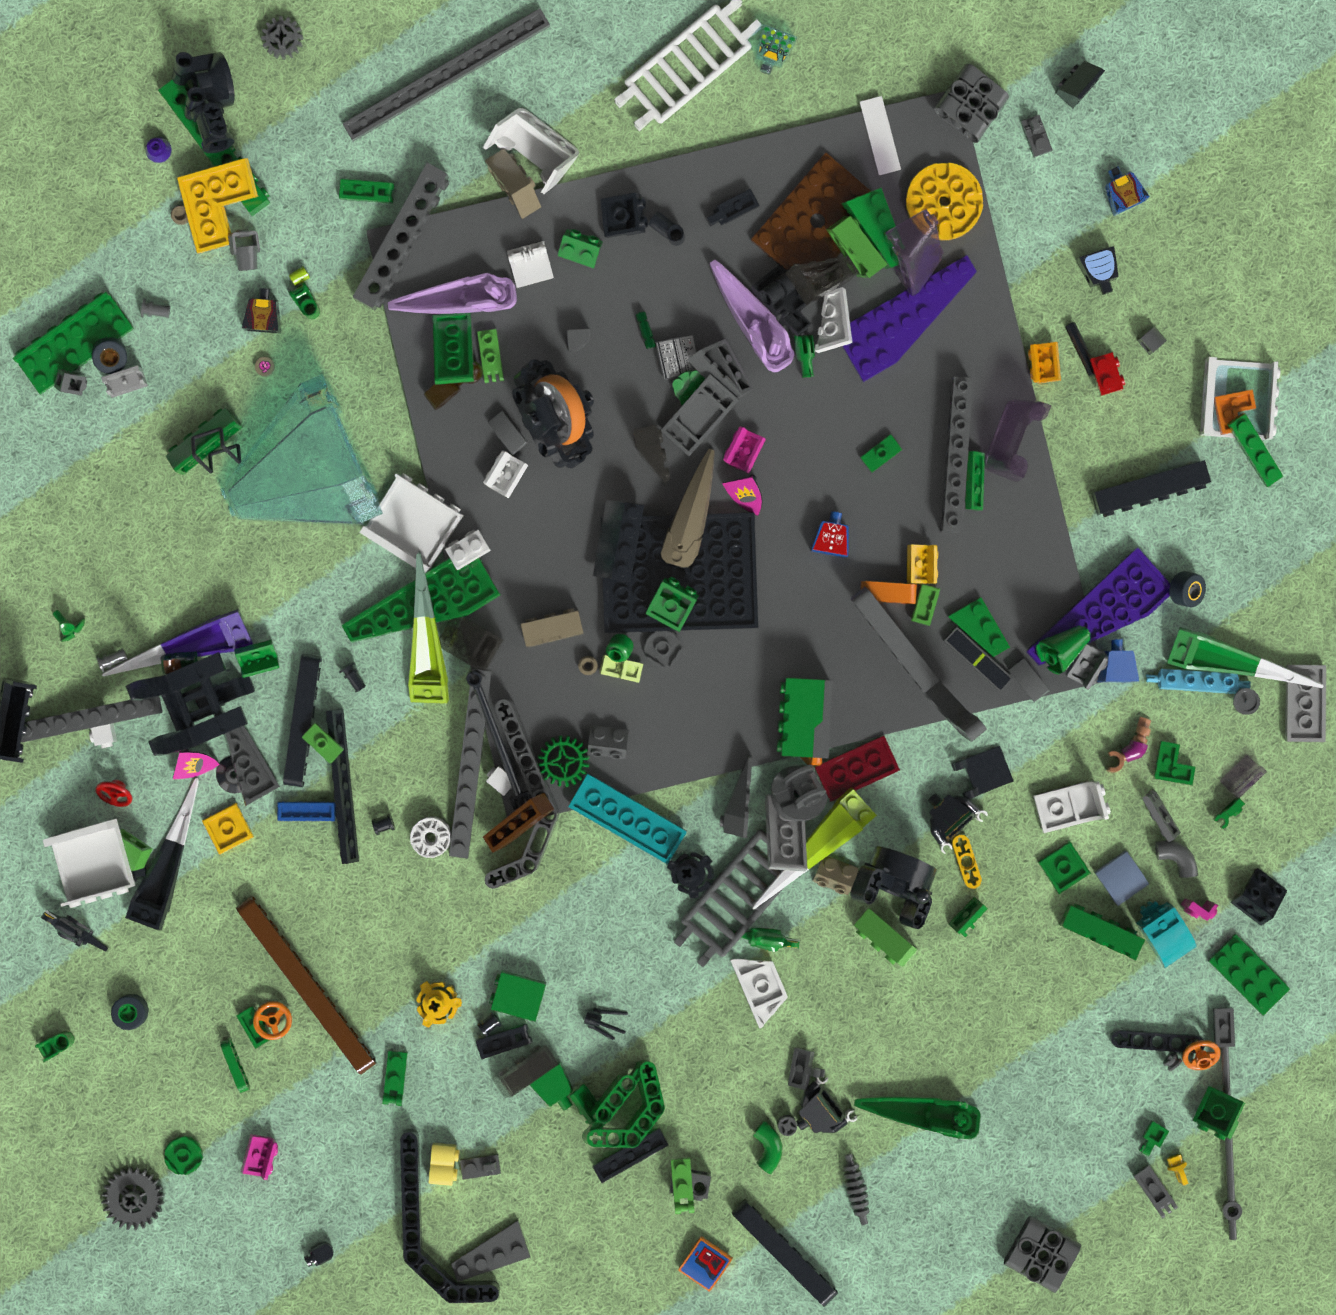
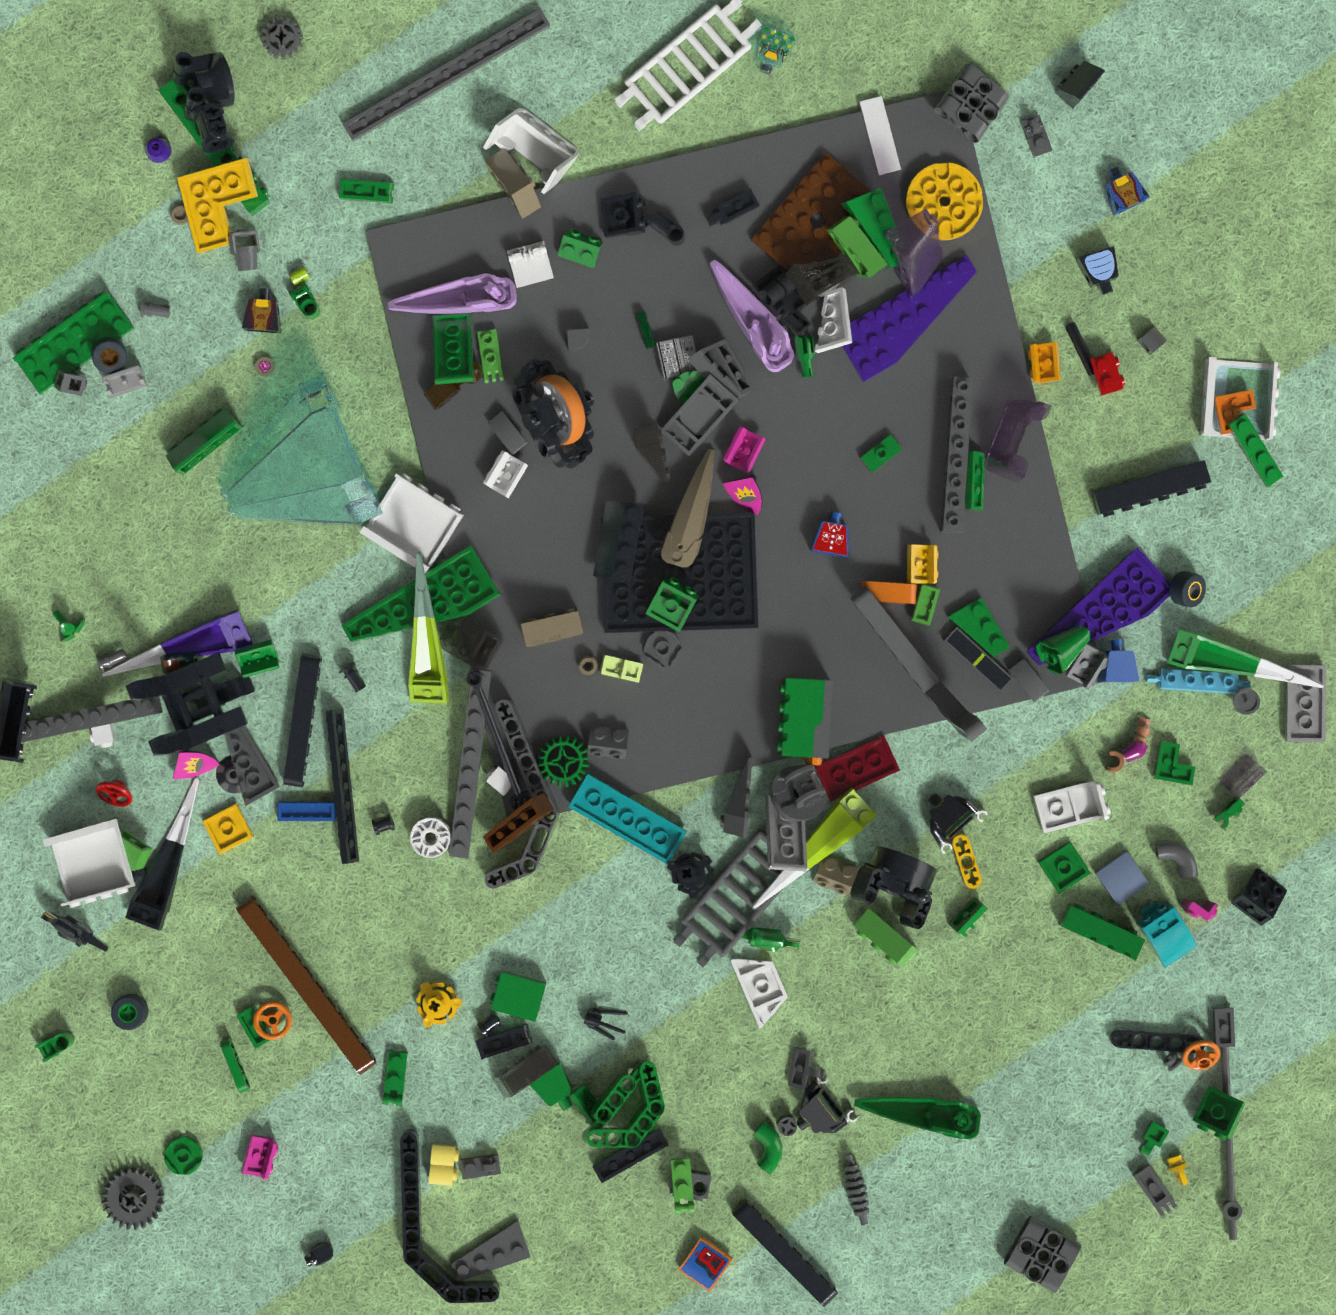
black piece [191,427,241,473] -> none
bright green plate [302,723,344,764] -> none
dark grey brick [353,163,450,311] -> none
white bracket [445,530,491,570] -> none
green head [606,634,634,662] -> none
black flag [951,746,1014,799] -> none
dark grey hinge [1143,789,1181,842] -> none
green plate [1208,934,1290,1016] -> none

